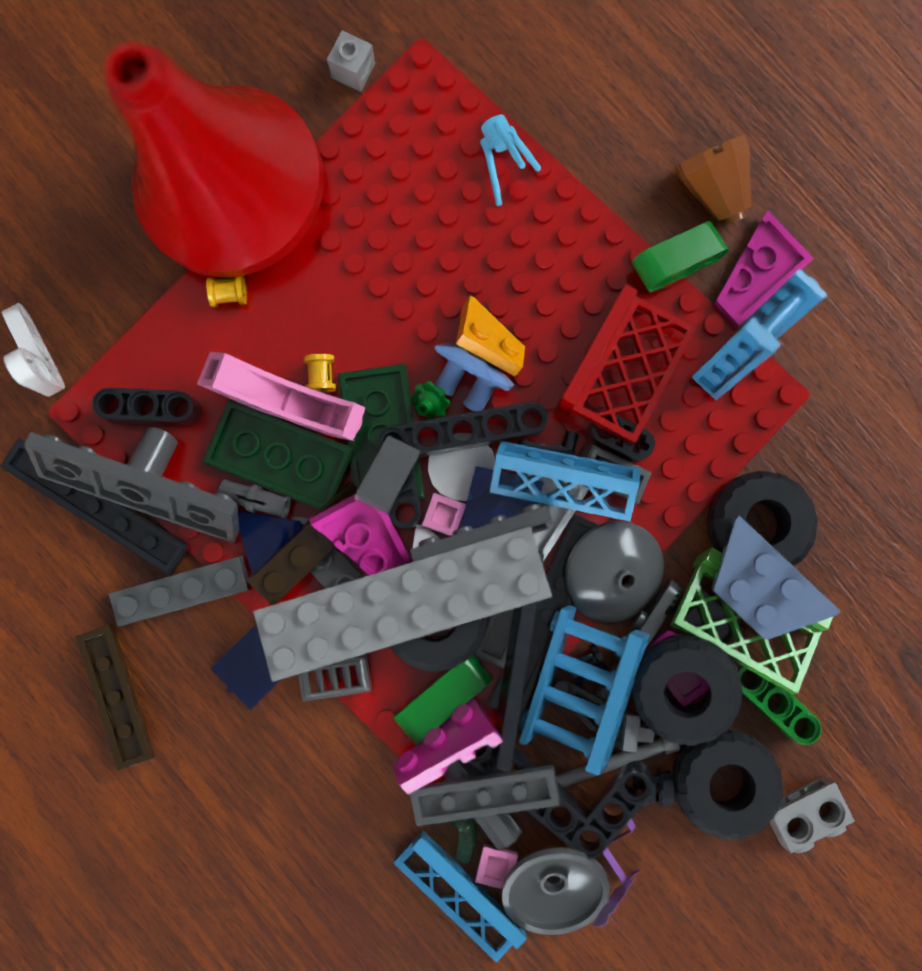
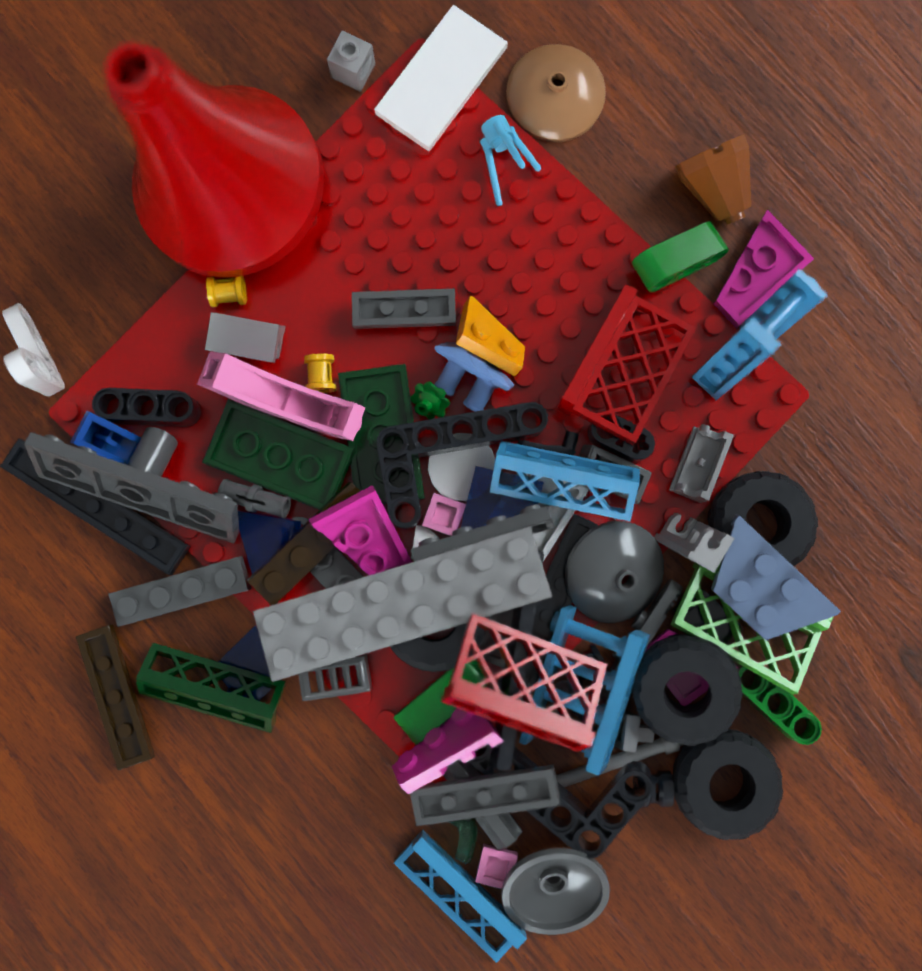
dark grey tile [355,435,420,515] -> none
medium lavender piece [592,820,640,928] -> none
light grey brick [770,776,855,853] -> none
none -> blue slope [70,411,141,465]
none -> dark green fence [136,643,286,733]
none -> light grey hinge [205,312,286,363]
none -> dark grey plate [352,289,456,329]
none -> white tile [374,5,508,152]
none -> fence [441,614,607,752]
none -> medium nougat dish [506,44,606,142]
none -> light grey hinge [654,513,735,573]
none -> light grey hinge [669,425,734,503]

